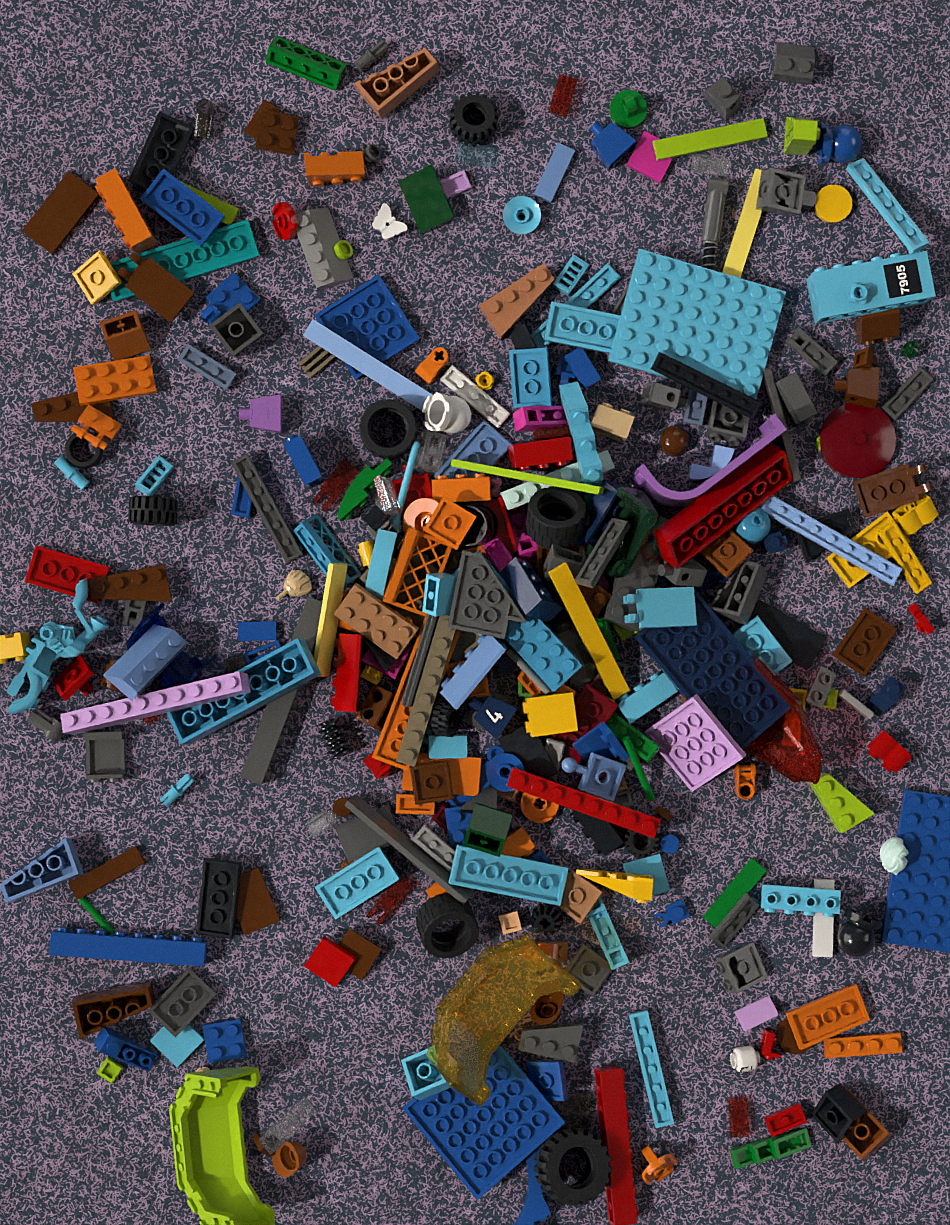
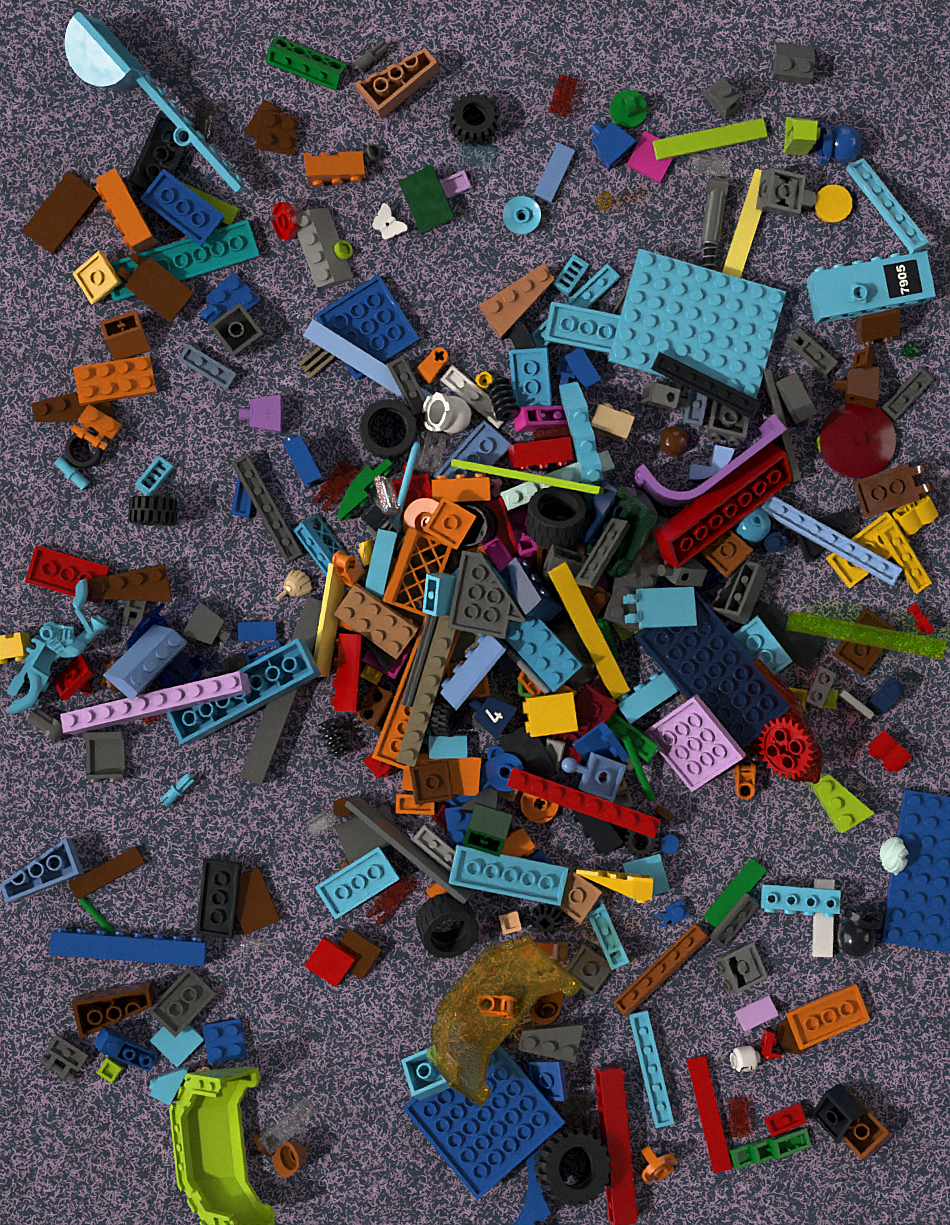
orange plate [823,1032,903,1058] -> none
none -> dark grey plate [39,1033,89,1082]
none -> medium azure plate [65,12,246,193]
none -> medium azure slope [149,1066,190,1106]
none -> dark grey torso [182,602,232,645]
none -> clear bracket [240,937,270,959]
none -> orange piece [332,550,365,587]
none -> dark grey tile [386,355,426,415]
none -> orange piece [477,995,516,1019]
none -> black piece [487,377,519,422]
none -> clear yellow pin [597,191,612,212]
none -> dark orange tile [612,923,710,1018]
none -> red tile [686,1055,732,1173]
none -> red gear [758,716,818,779]
none -> clear neon green brick [786,611,946,660]

